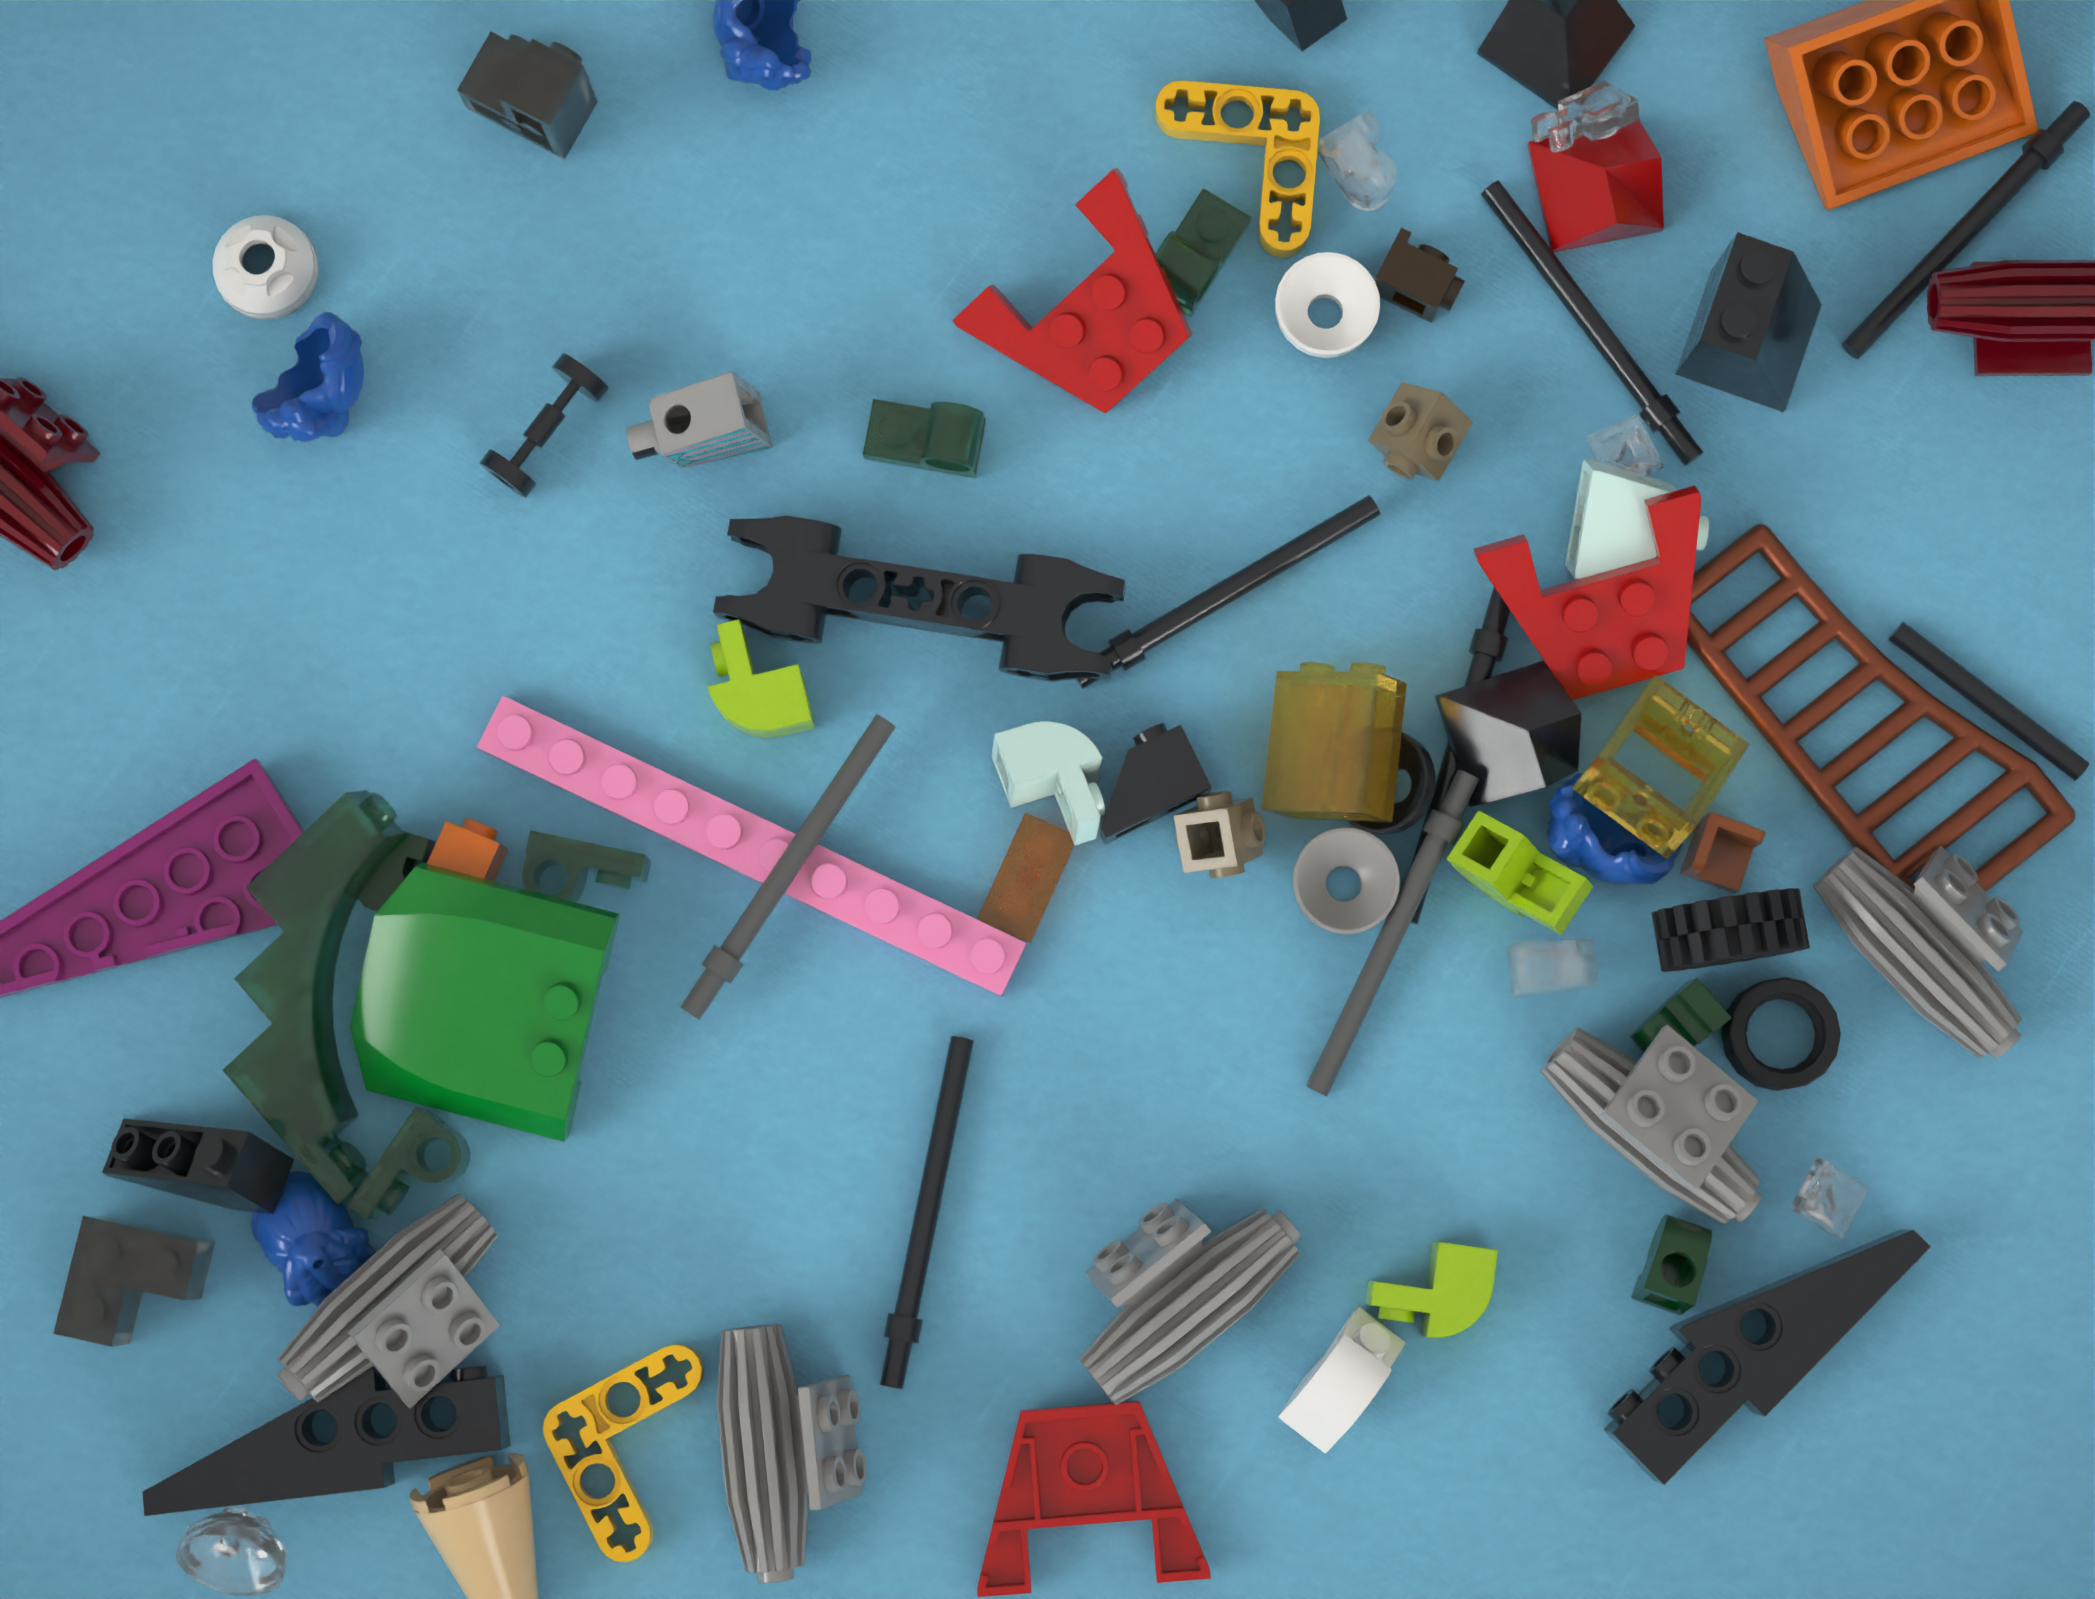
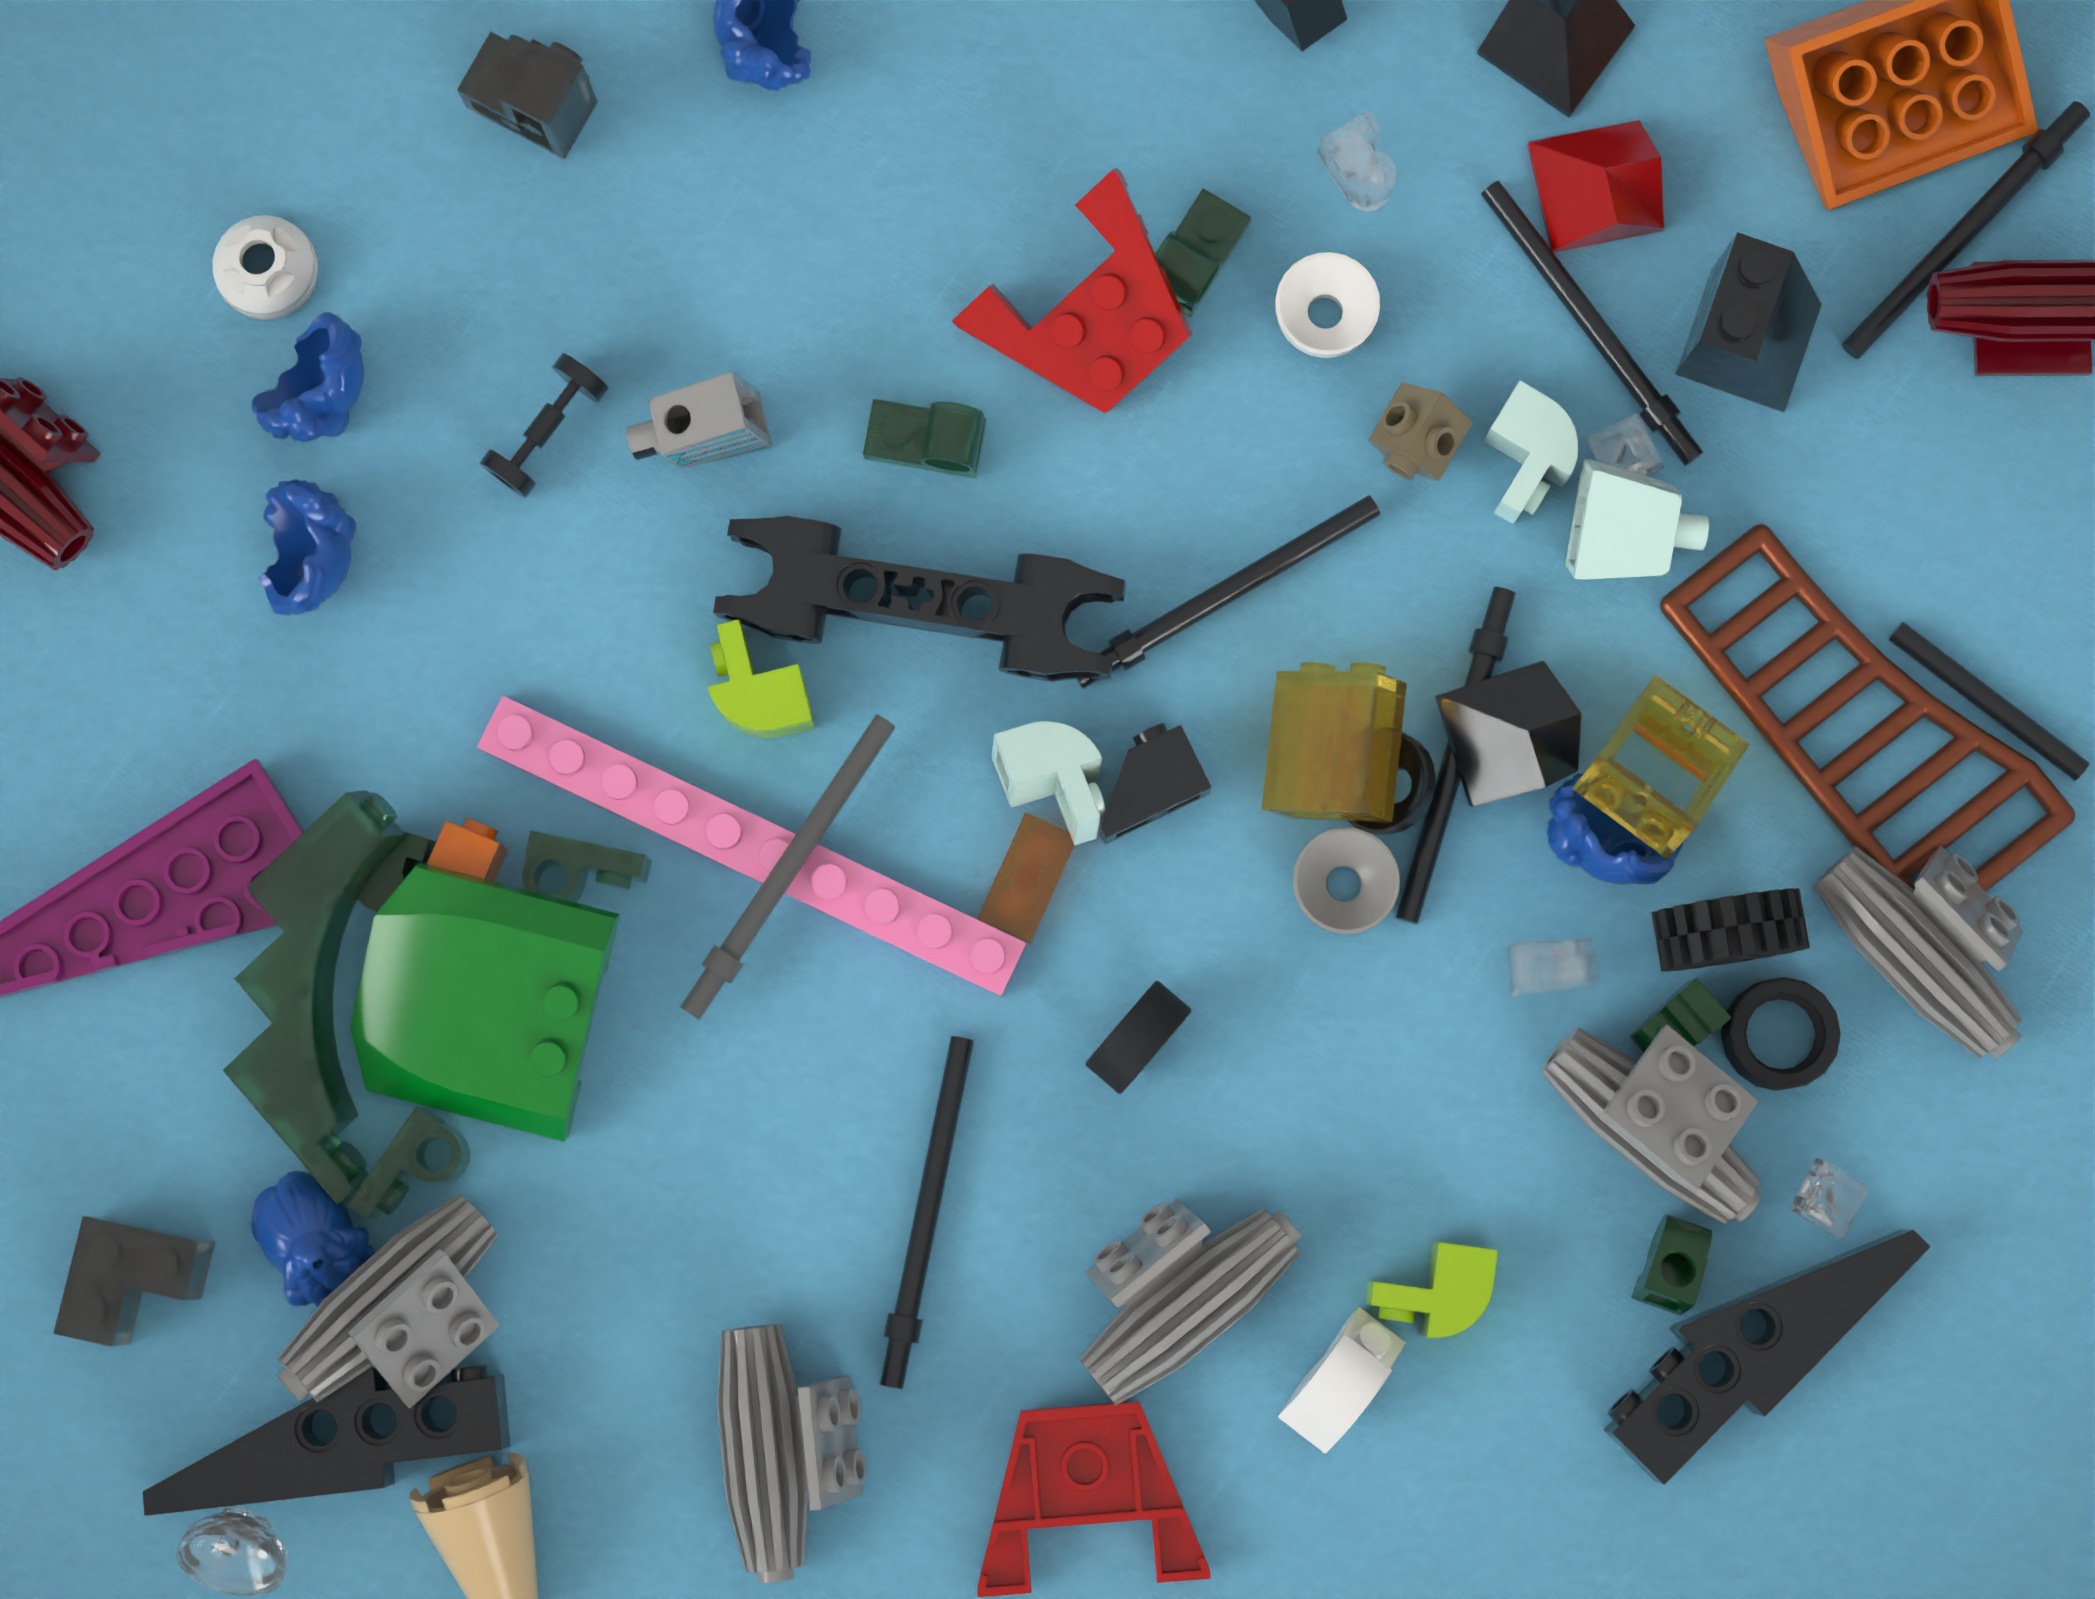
black slope [102,1119,294,1214] -> none
yellow beam [543,1344,704,1562] -> none
yellow beam [1155,80,1320,258] -> none
dark tan brick [1173,791,1265,878] -> none
dark grey bar [1306,769,1479,1096] -> none
dark brown brick [1375,227,1465,323] -> none
lime brick [1447,810,1594,935] -> none
red wing [1473,485,1701,700] -> none
clear plate [1531,81,1640,153] -> none
dark orange panel [1680,812,1766,894] -> none
none -> blue hair [259,479,356,615]
none -> black tyre [1085,981,1192,1094]
none -> light aqua brick [1484,381,1578,524]

